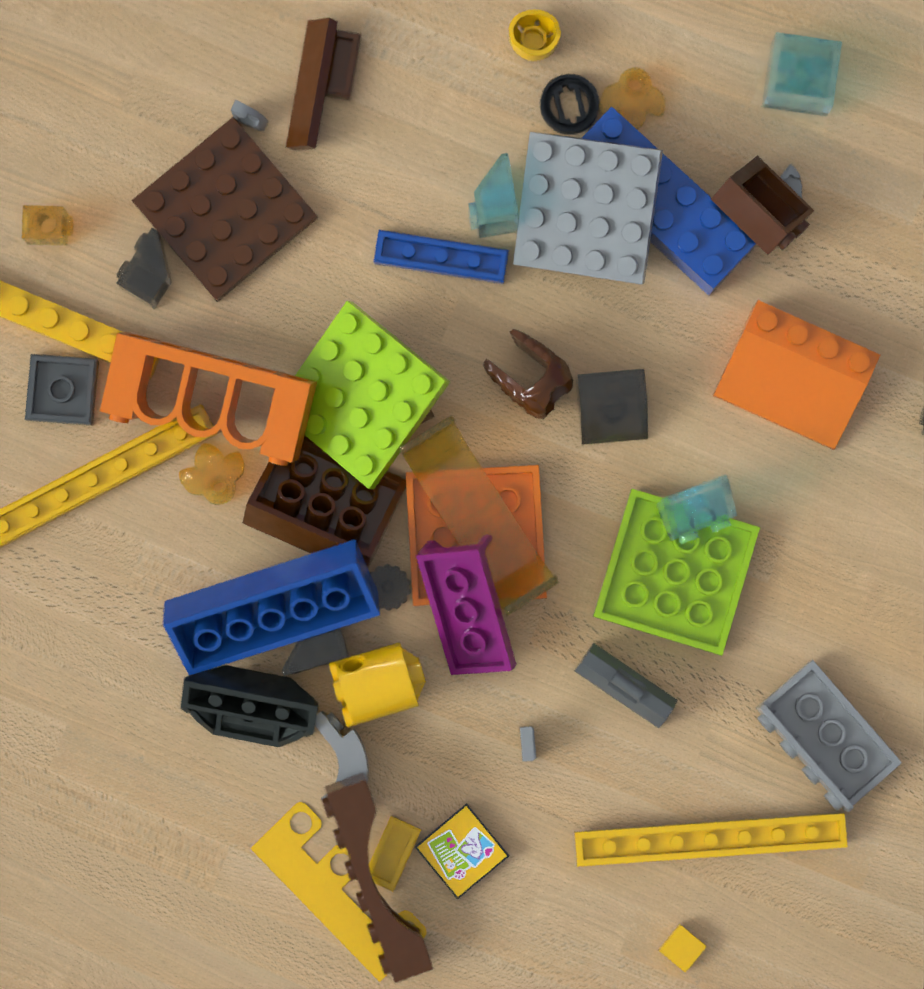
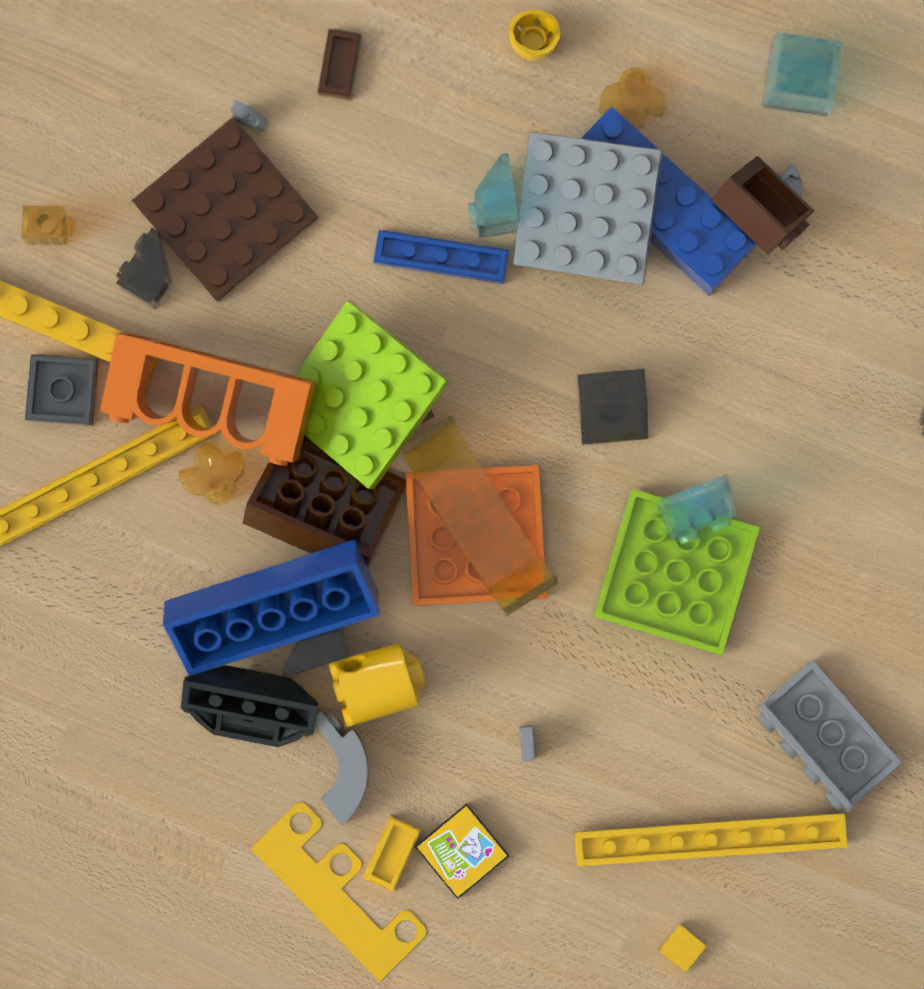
reddish brown tile [286,18,338,150] -> none
reddish brown arch [321,773,433,983] -> none
clear smoke piece [370,564,411,611] -> none
magenta plate [416,535,516,675] -> none
reddish brown piece [483,329,574,419] -> none
black piece [540,74,599,135] -> none
dark grey piece [574,643,678,728] -> none
orange slope [713,300,880,450] -> none

